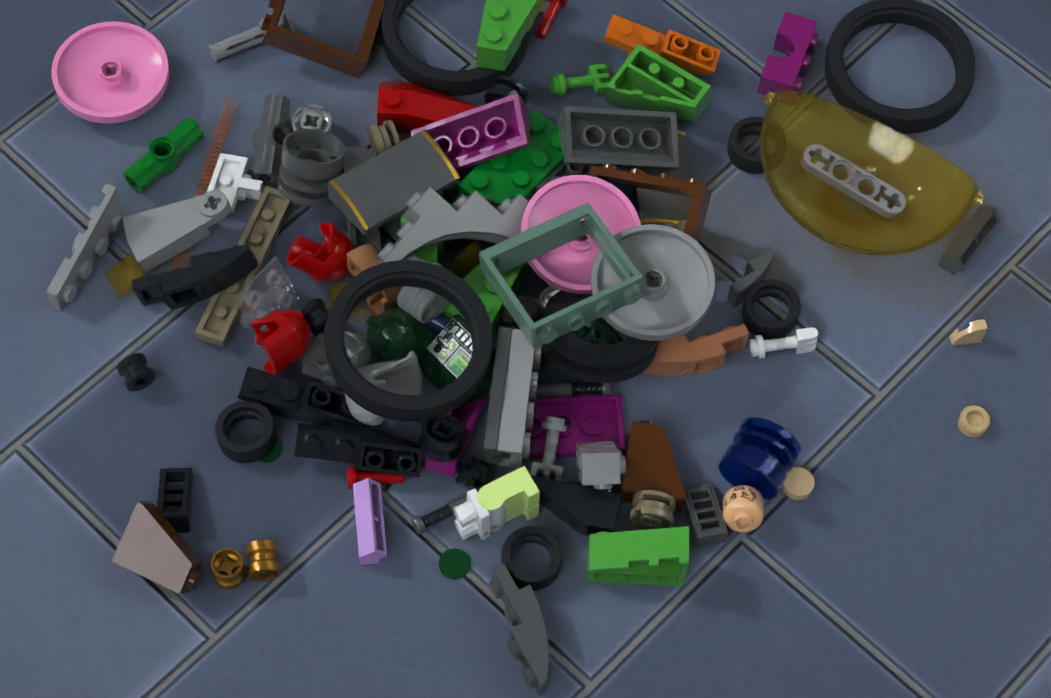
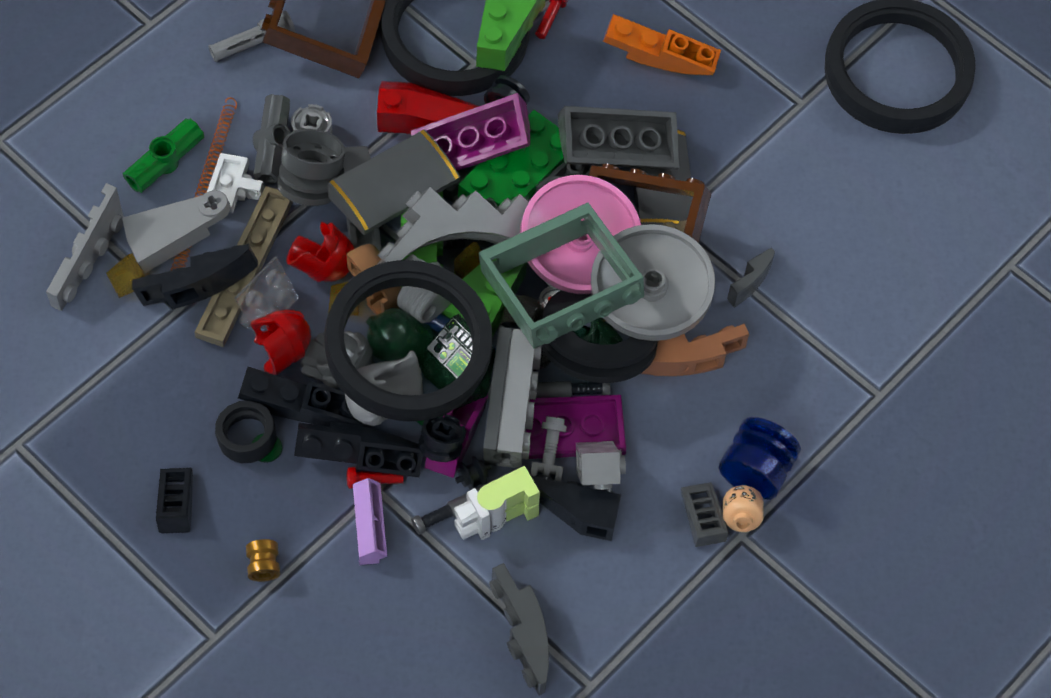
bright pink dish [51,21,170,124] -> none
slope [112,501,203,594] -> none
black wheel [117,353,156,391] -> none
pearl gold wheel [211,548,246,590] -> none
black wheel [301,298,330,337] -> none
dark tan wheel [367,120,400,157] -> none
dark green piece [439,548,471,579] -> none
black tyre [502,526,562,591] -> none
bright green hinge [549,64,612,96] -> none
bright green wedge [587,526,689,587] -> none
bright green wedge [606,43,711,123] -> none
reddish brown slope [620,421,685,512] -> none
dark tan wheel [629,490,676,530] -> none
black tyre [727,117,784,174] -> none
black tyre [741,279,801,339] -> none
white hinge [749,327,818,359] -> none
magenta arch [757,11,819,103] -> none
clear yellow windscreen [760,89,985,256] -> none
tan tile [782,467,815,500] -> none
light grey beam [801,144,906,219] -> none
dark grey piece [938,206,1001,275] -> none
tan tile [950,319,988,346] -> none
tan tile [958,405,990,438] -> none

